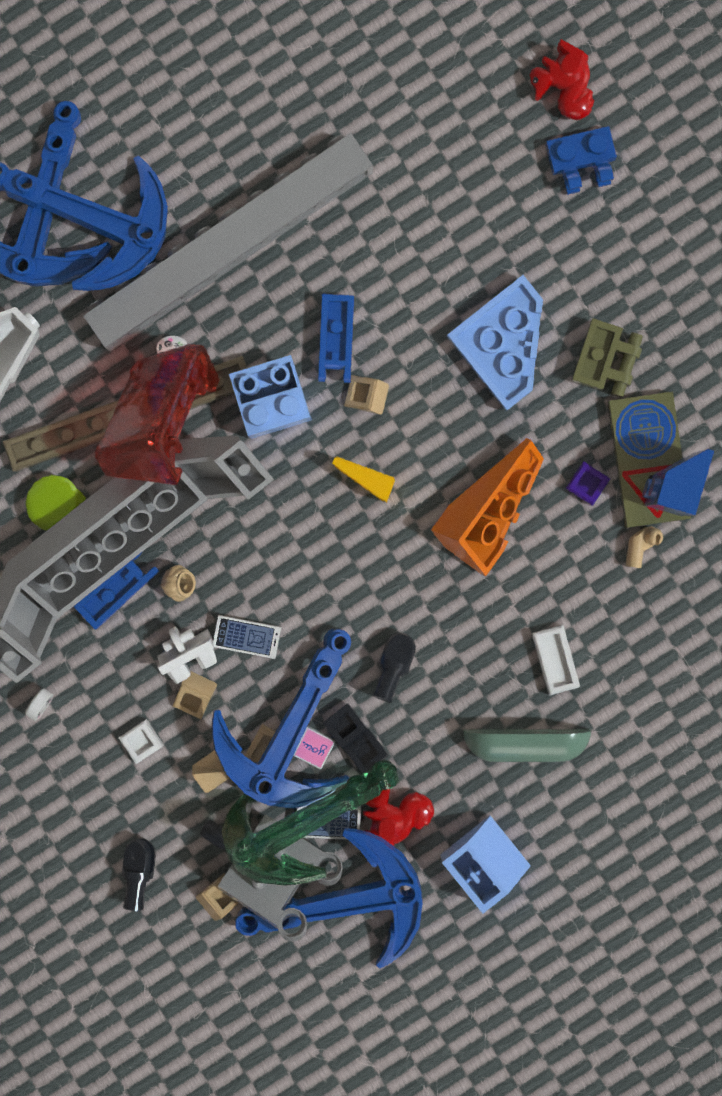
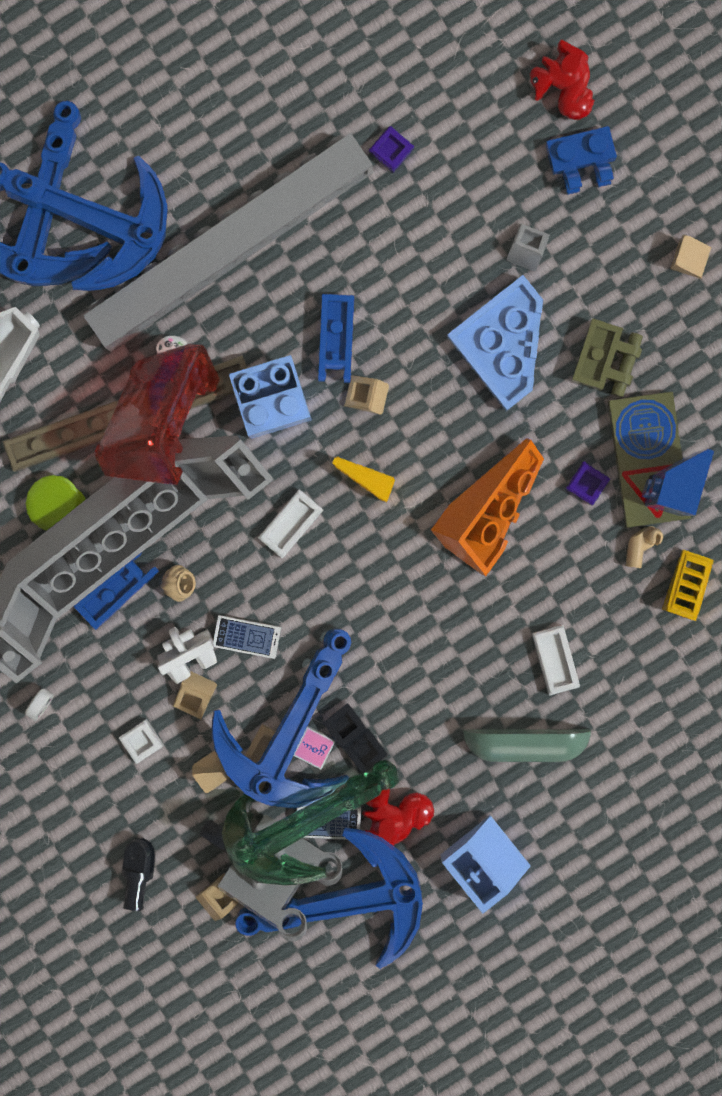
black arm [372,633,416,703] -> none
none -> white tile [258,489,324,559]
none -> dark purple tile [369,126,414,173]
none -> light grey slope [507,223,550,271]
none -> yellow slope [661,549,714,621]
none -> tan slope [670,234,711,279]

